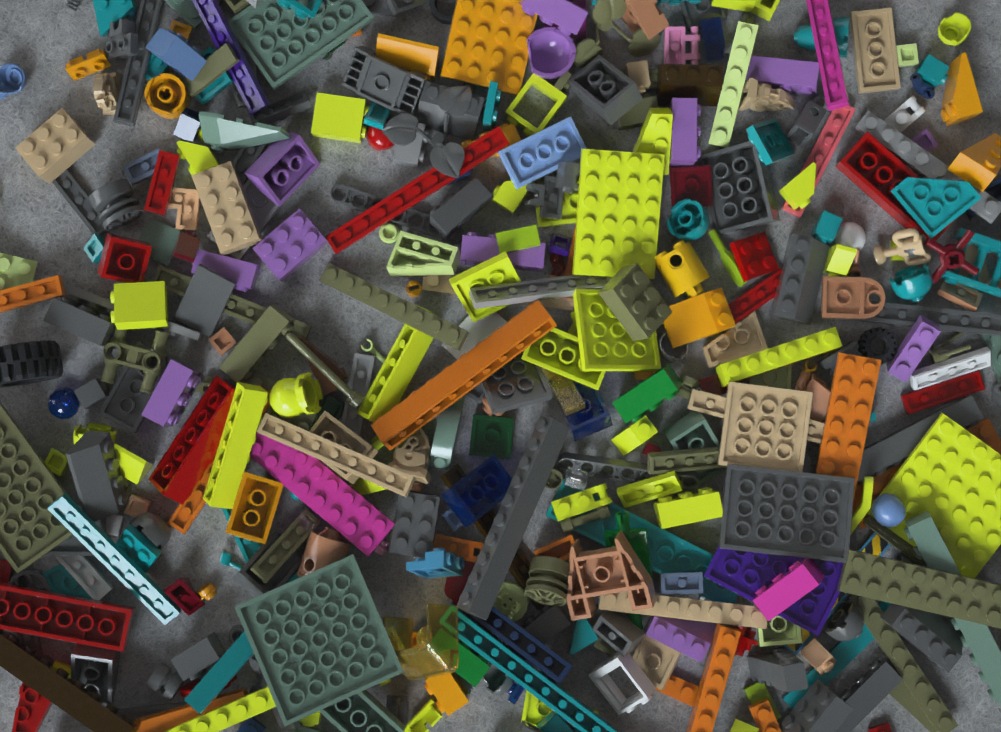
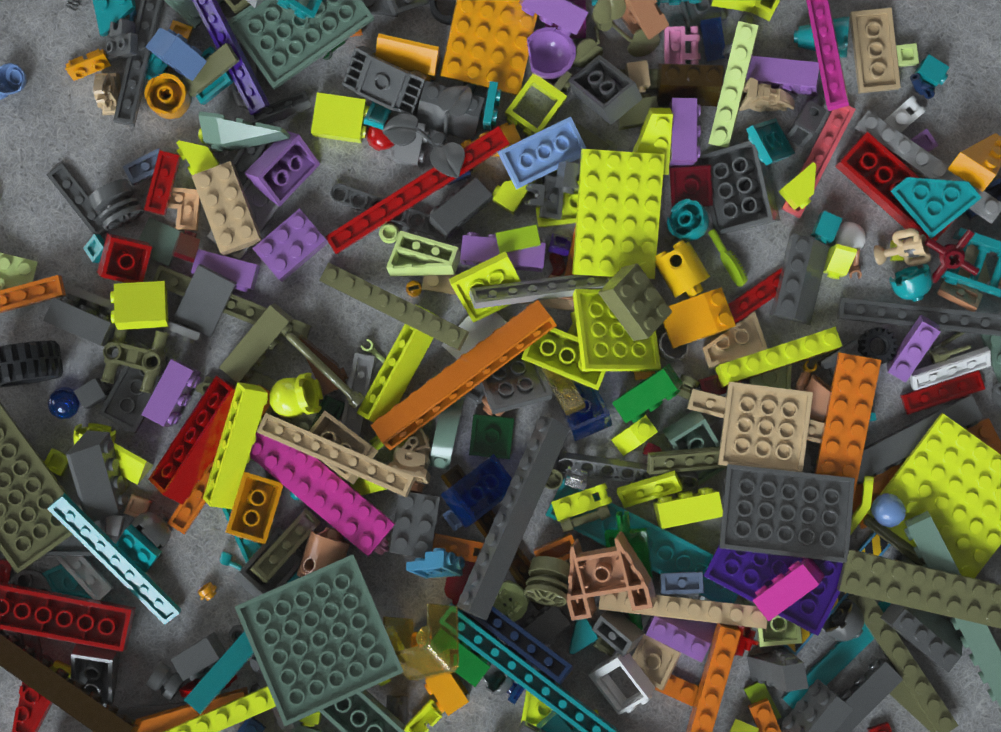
tan brick [15,108,96,184] -> none
dark red slope [164,577,206,616] -> none
brick [173,107,201,143] -> none
nougat plate [208,327,238,356] -> none
red plate [729,231,779,282] -> none
light nougat brick [800,638,836,676] -> none
nougat plate [821,276,886,319] -> none
neon yellow hair [937,12,972,46] -> none
light orange slope [941,52,983,126] -> none

